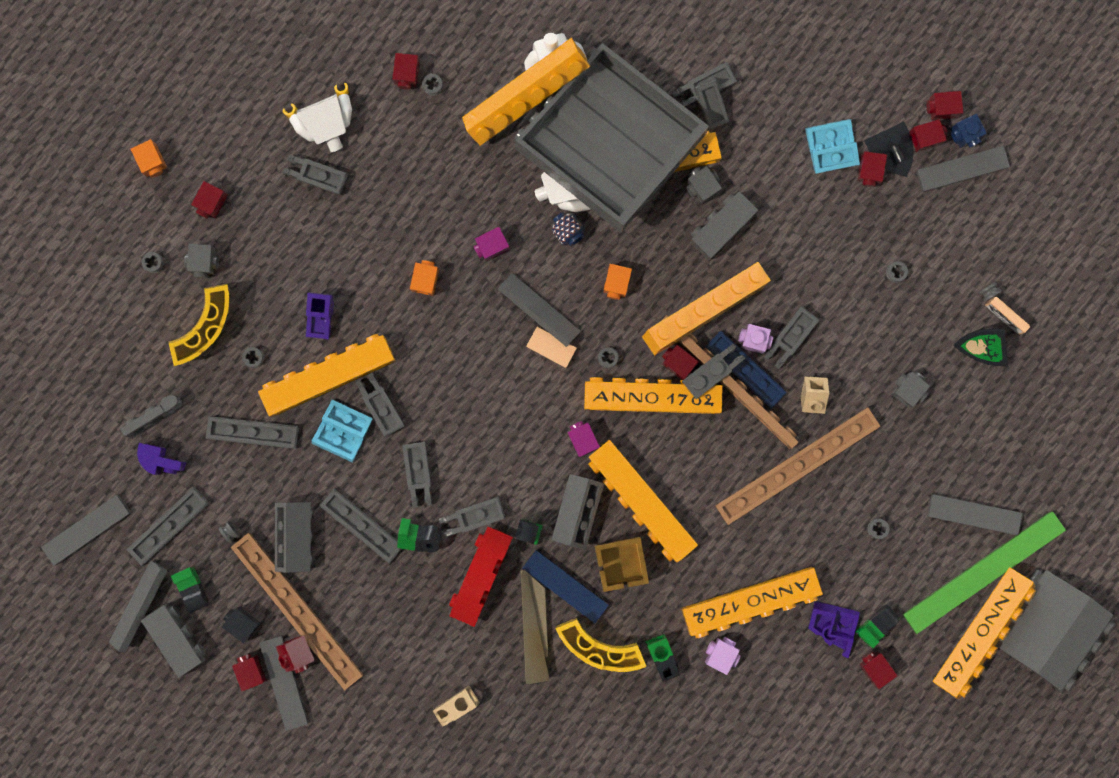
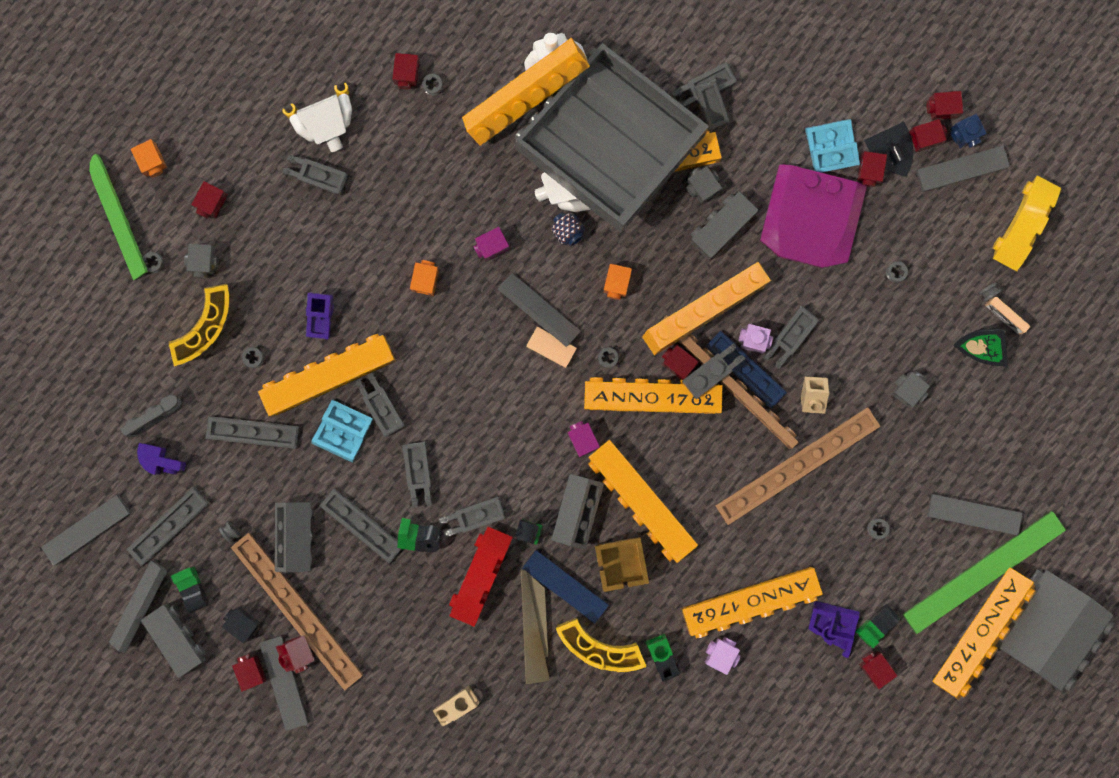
none -> bright green piece [90,154,148,280]
none -> magenta wedge [760,164,867,268]
none -> yellow brick [993,175,1061,271]

